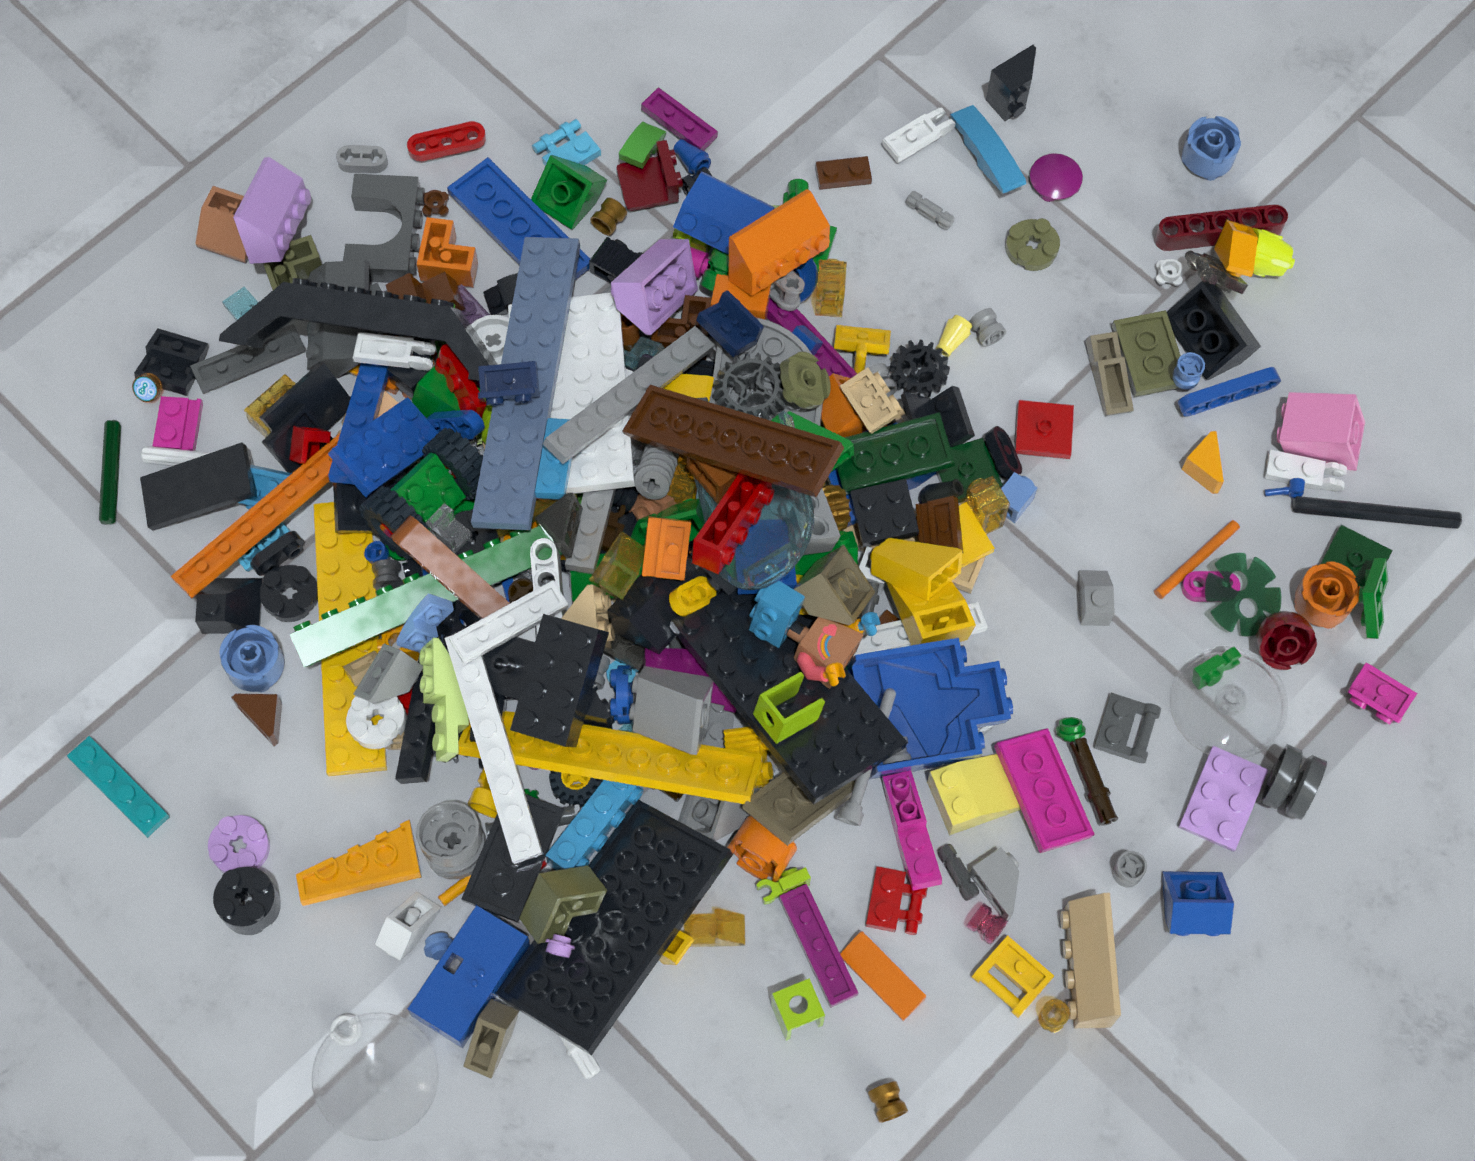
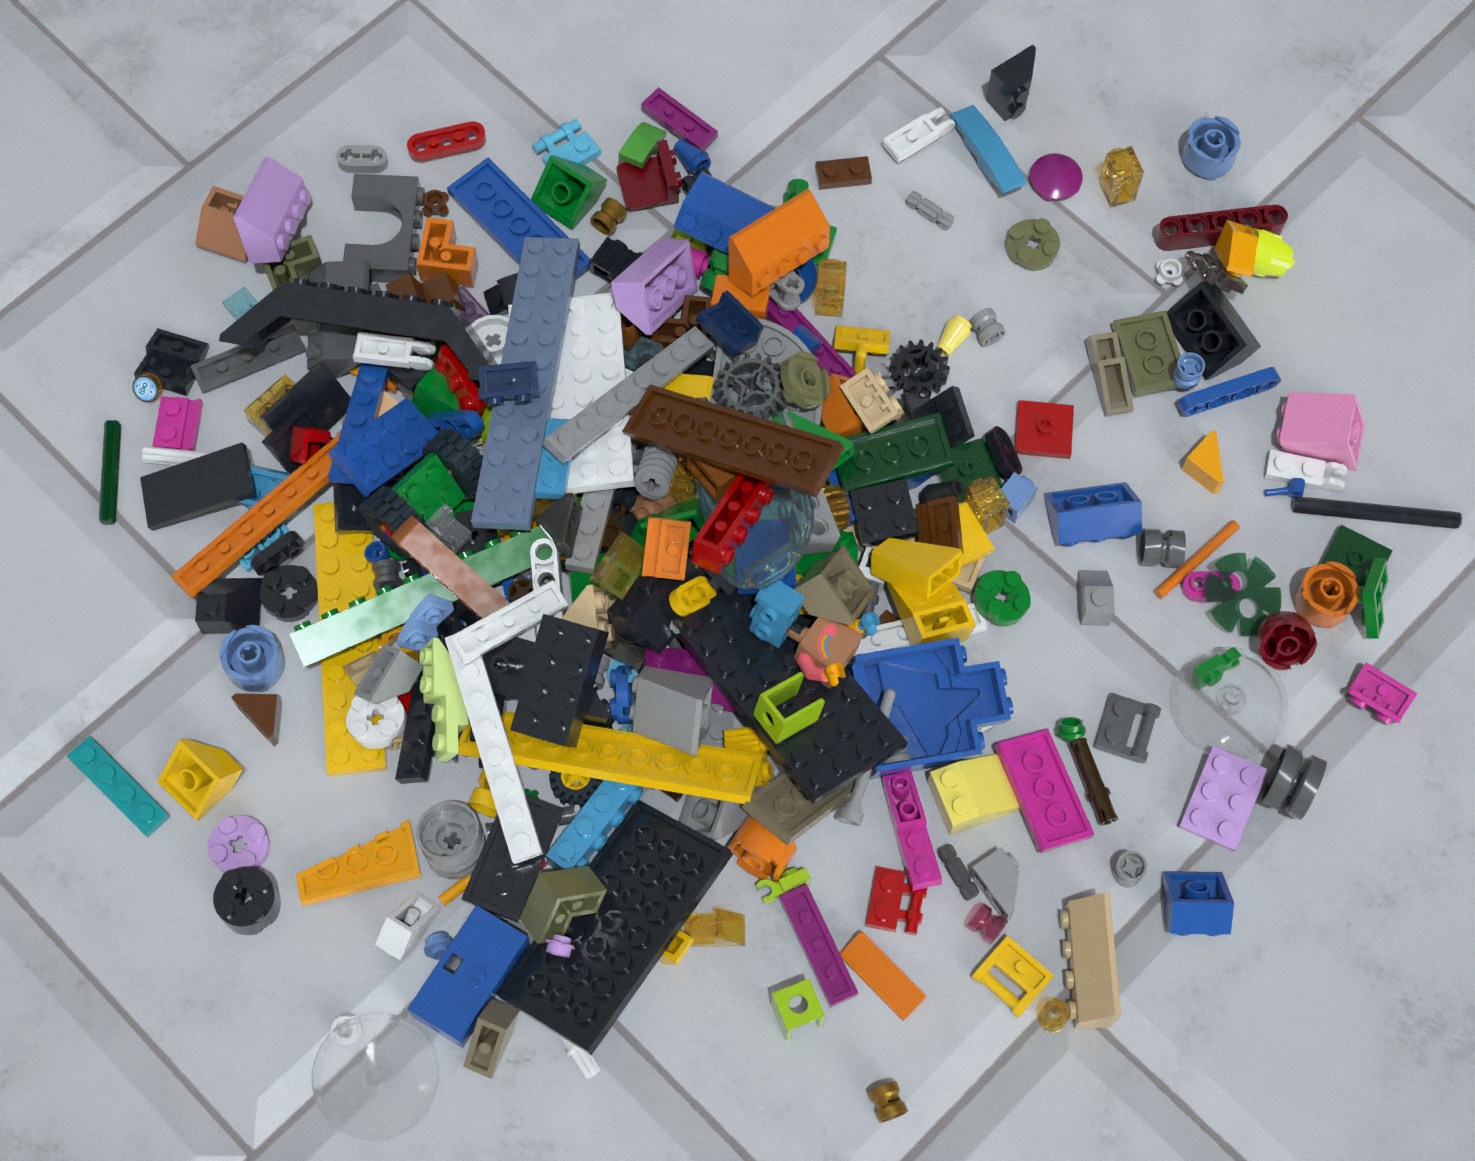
none -> yellow slope [157,738,243,821]
none -> green plate [972,570,1031,626]
none -> blue slope [1044,482,1142,546]
none -> clear yellow brick [1099,146,1144,208]
none -> dark grey wheel [1139,528,1186,567]

